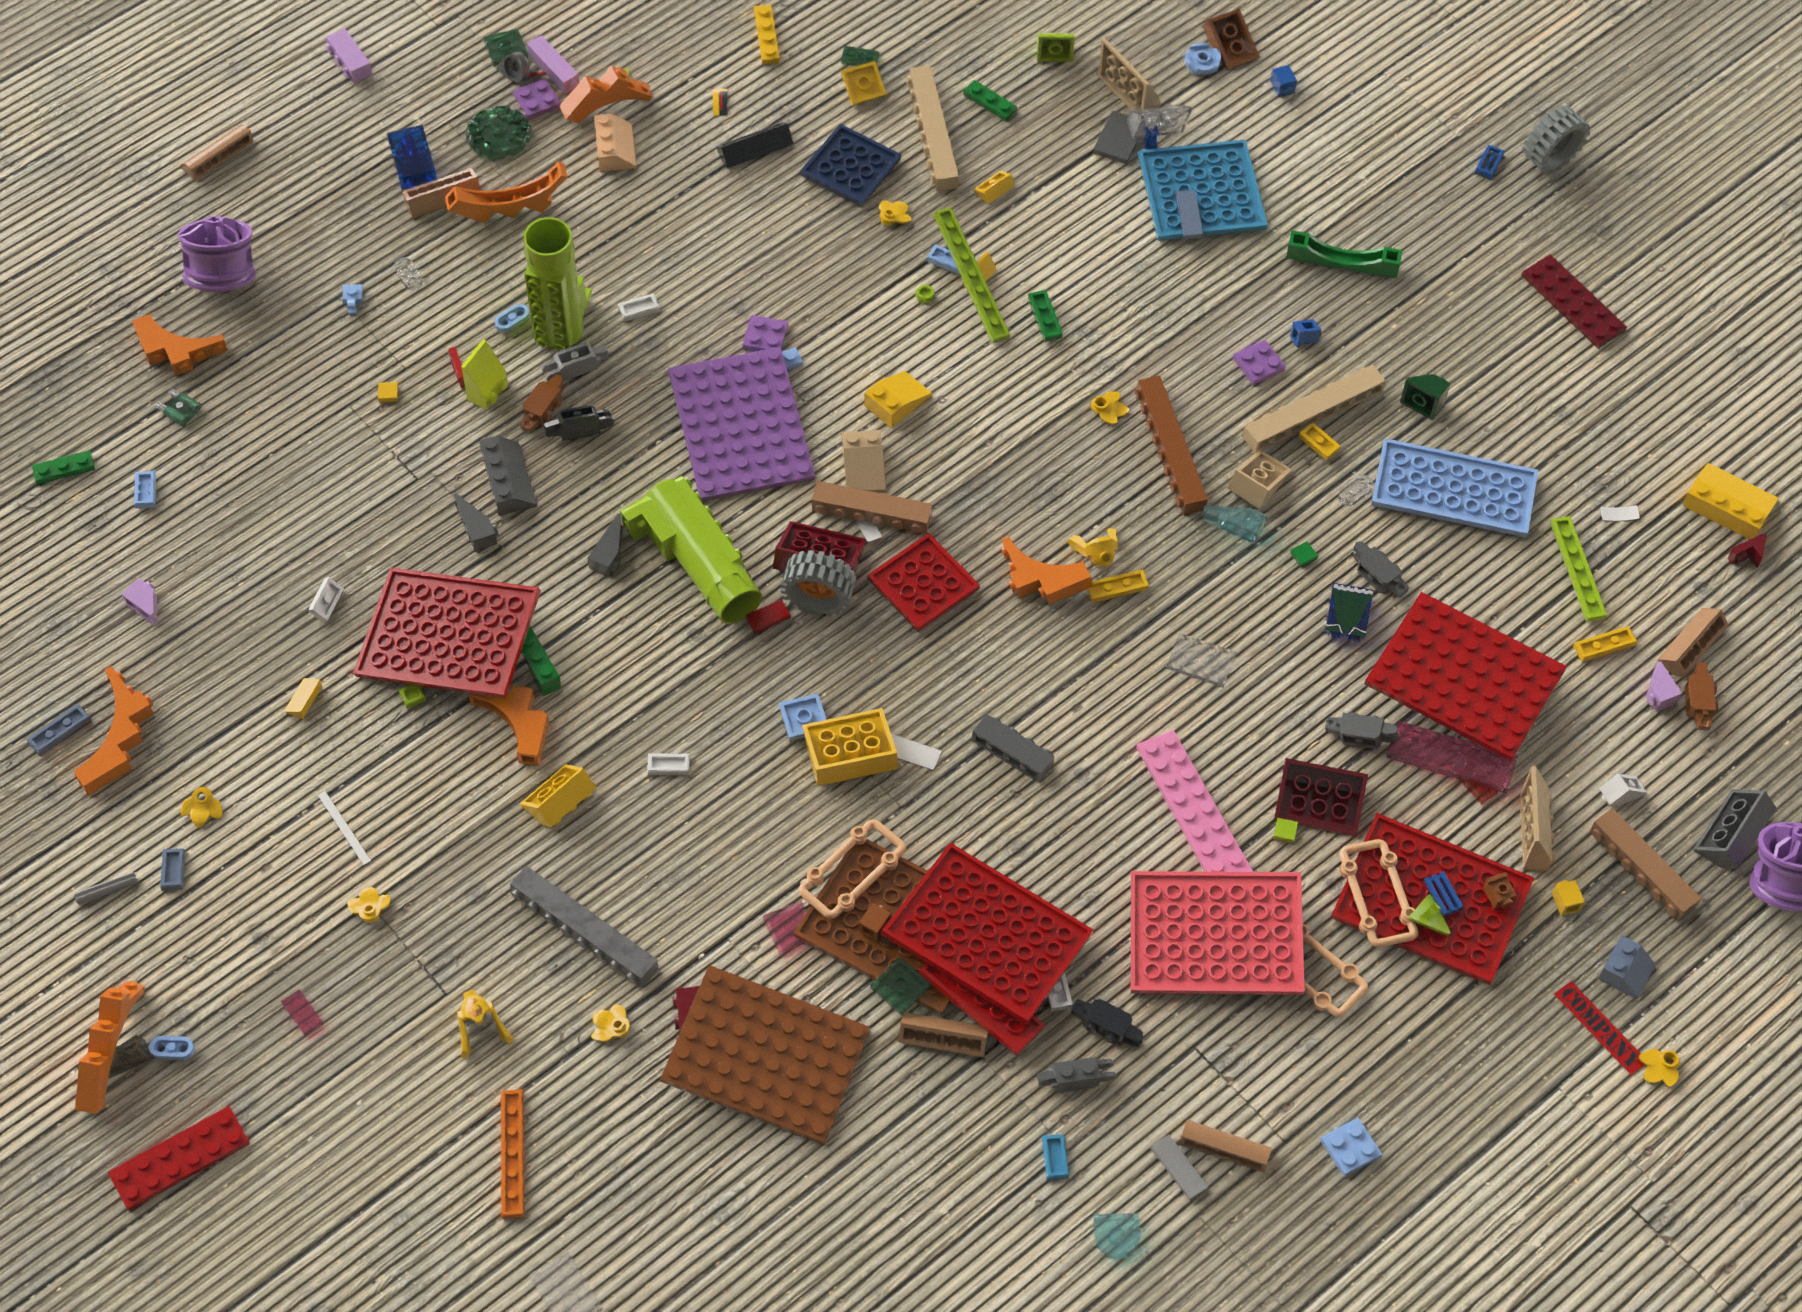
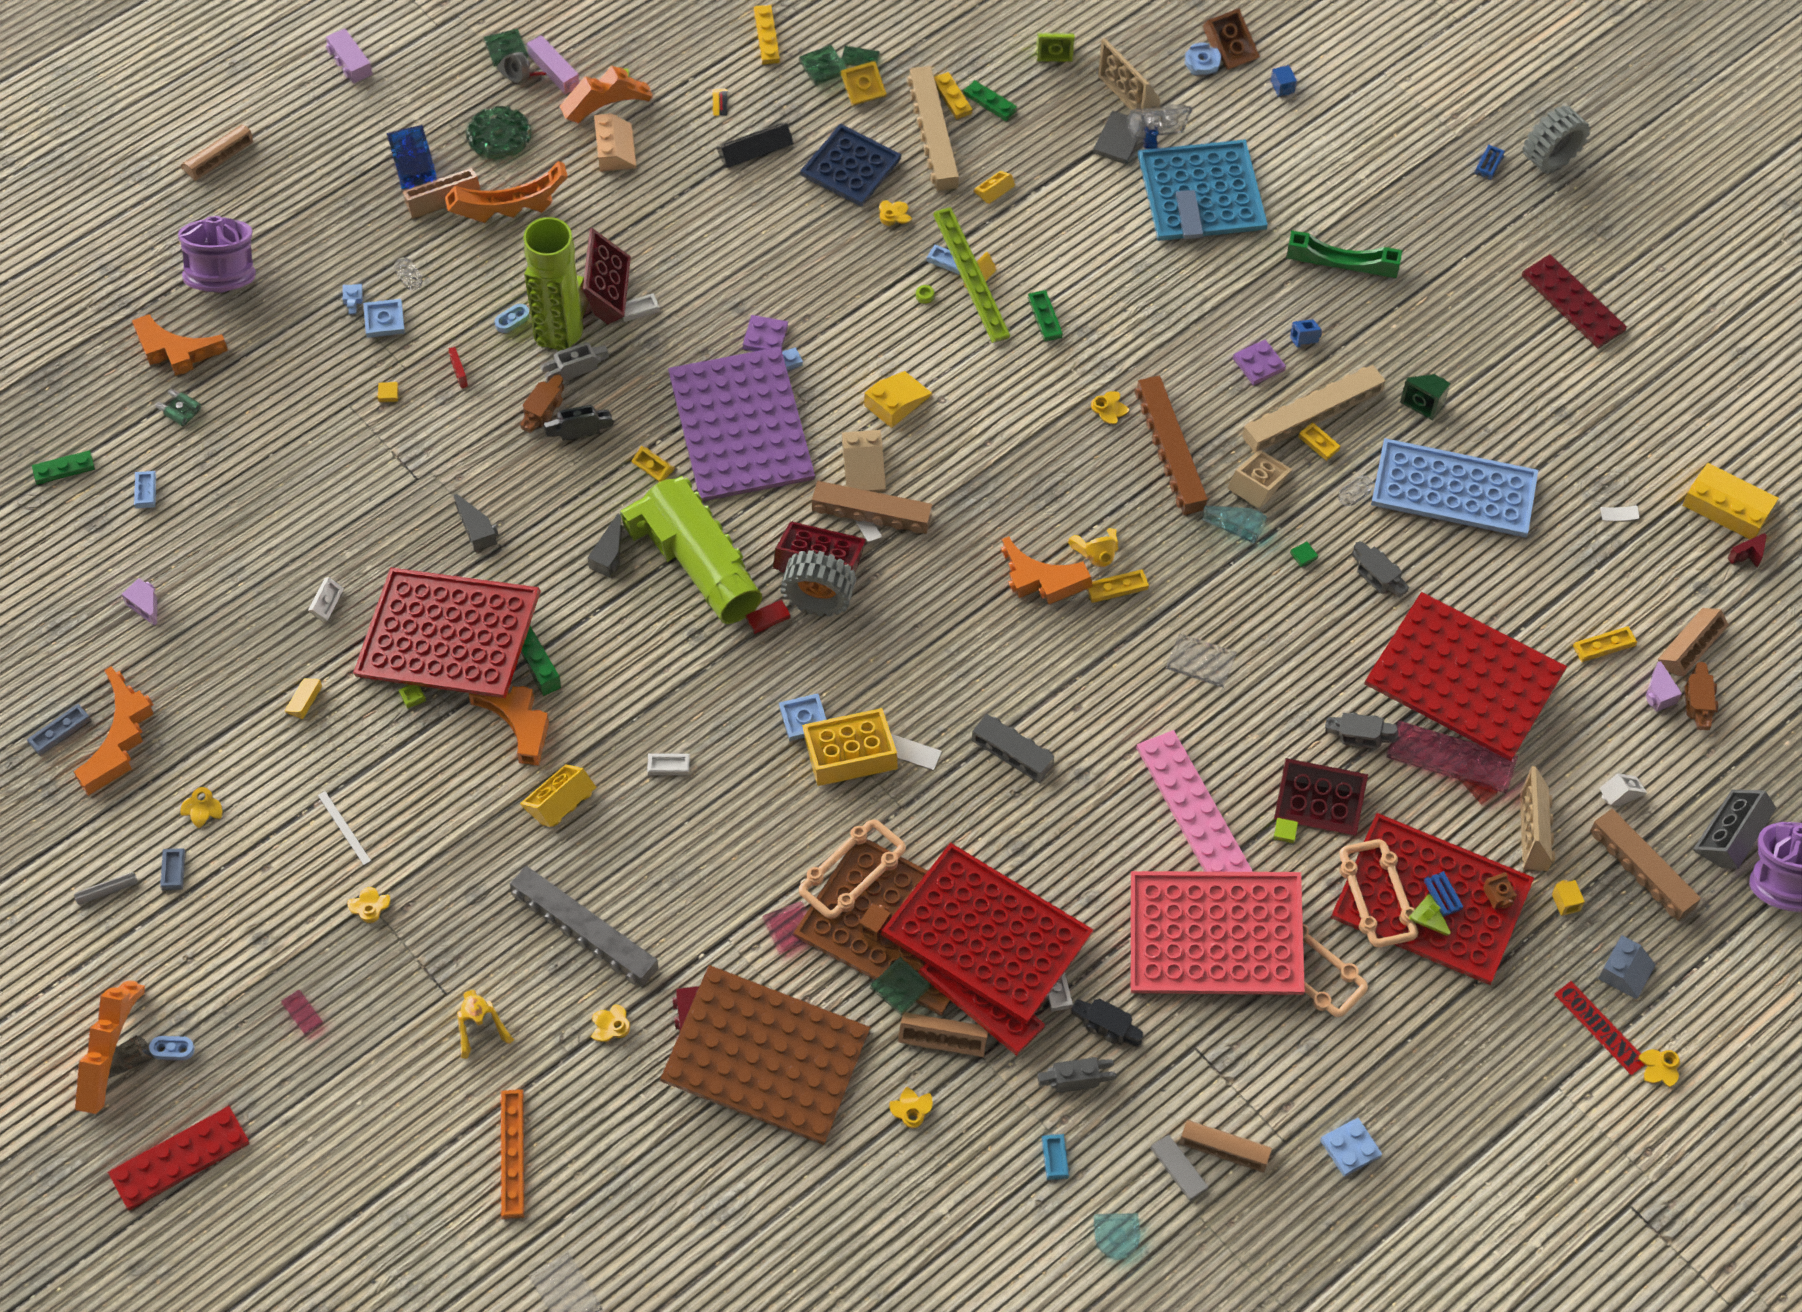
neon yellow slope [461,339,508,410] -> none
dark grey slope [479,436,537,516] -> none
medium lavender plate [513,78,561,120] -> none
red plate [867,533,980,632] -> none
slope [1324,583,1373,642] -> none
lime plate [1550,516,1607,622] -> none
none -> light blue plate [363,299,405,338]
none -> dark red slope [583,228,631,325]
none -> yellow slope [631,446,675,482]
none -> clear green plate [799,45,847,86]
none -> yellow plate [889,1087,933,1128]
none -> yellow plate [934,72,972,120]

